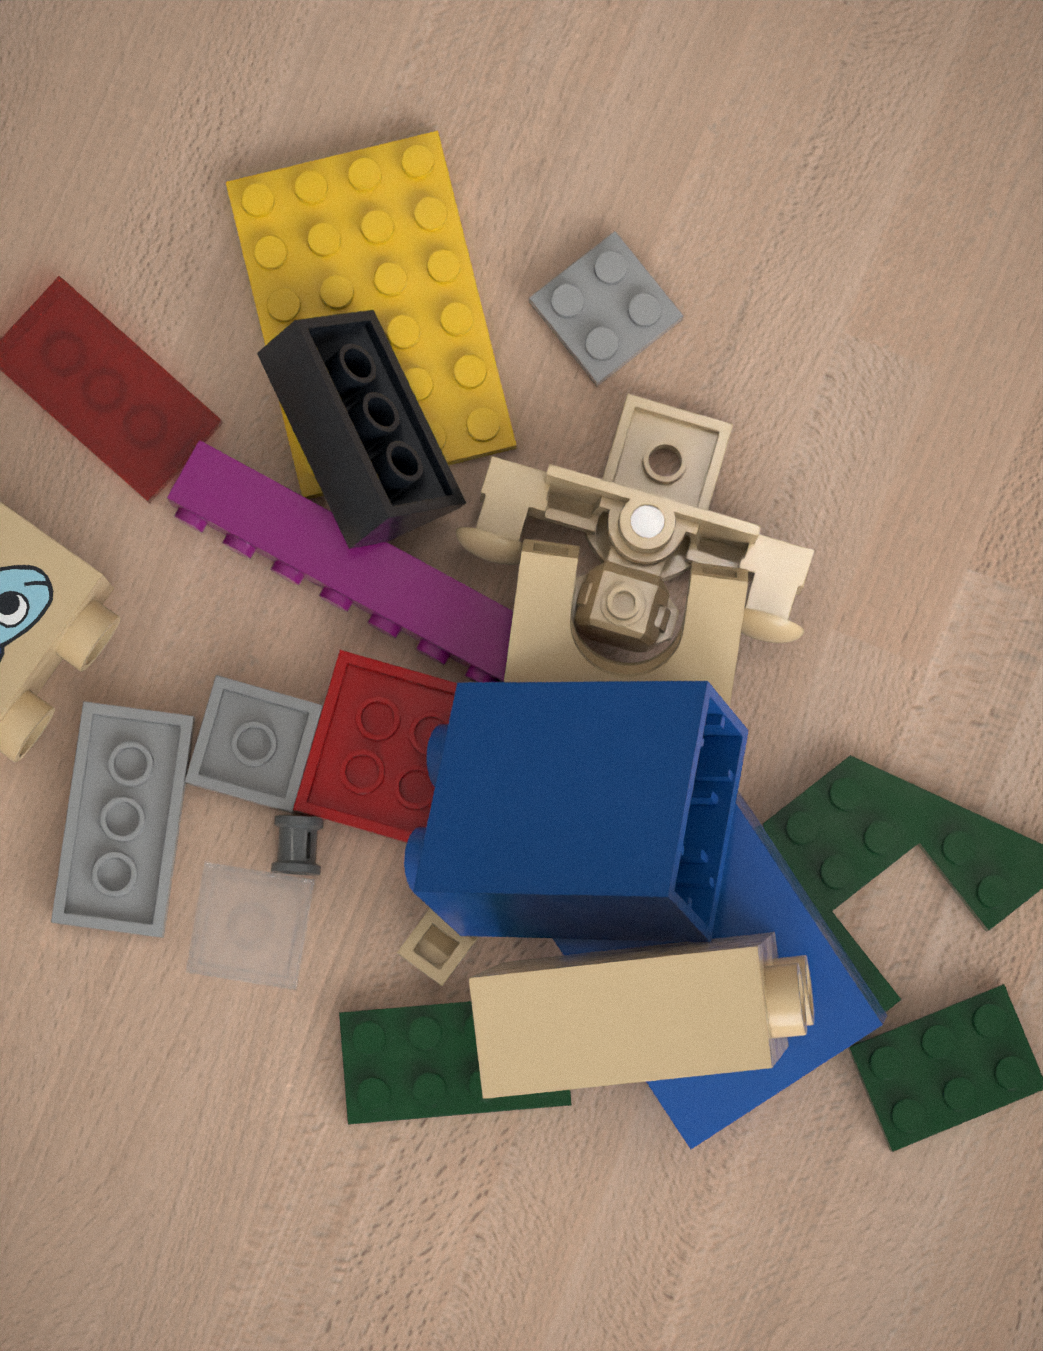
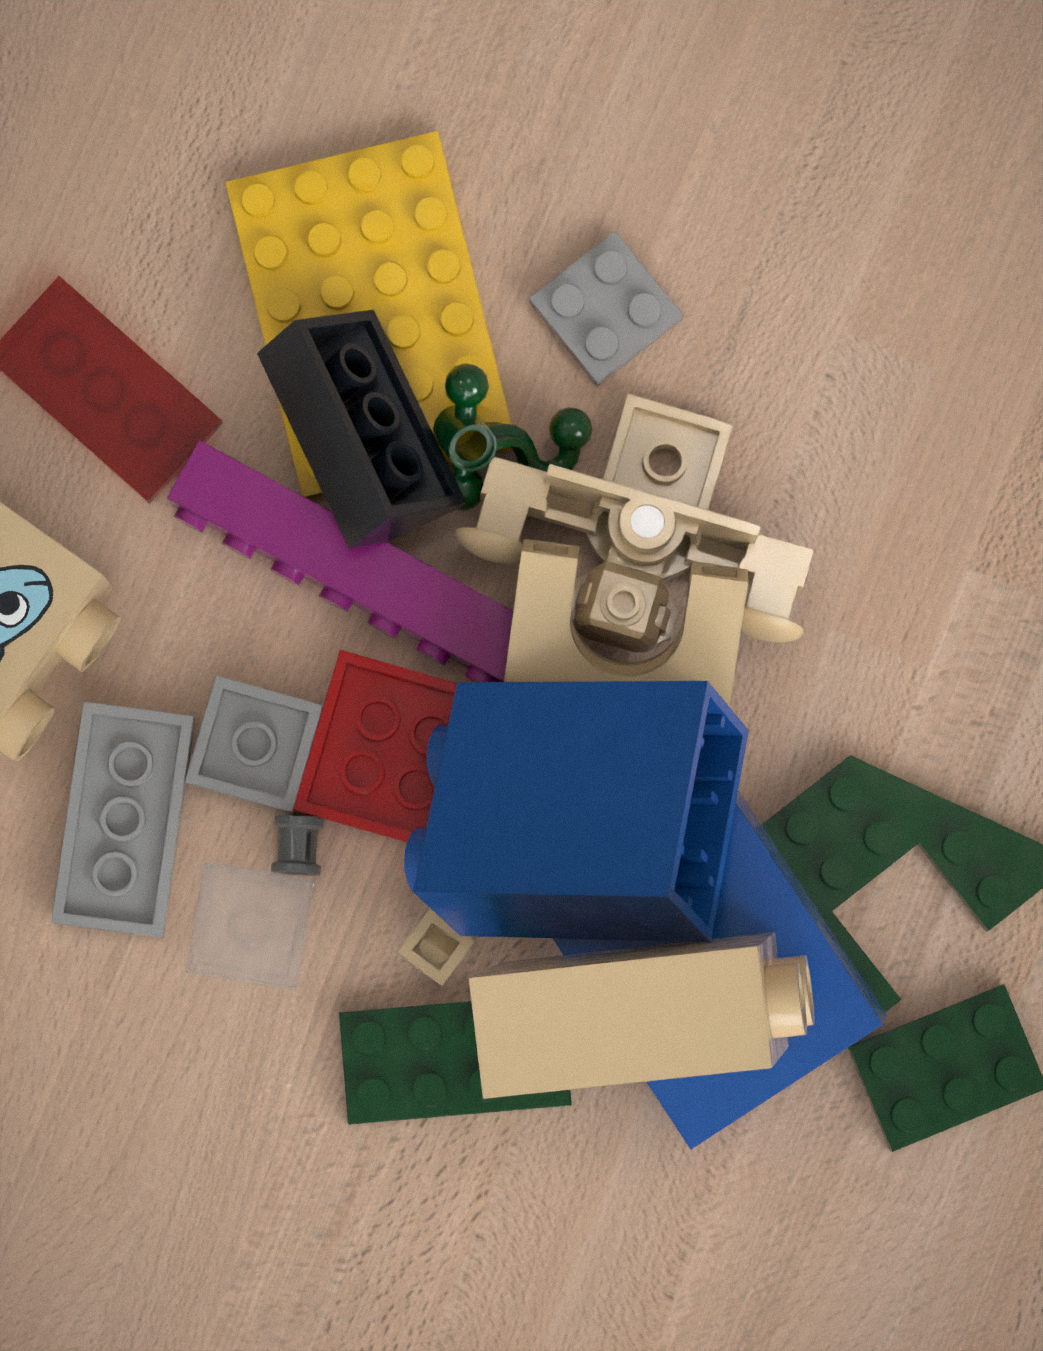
none -> dark green piece [433,363,593,511]

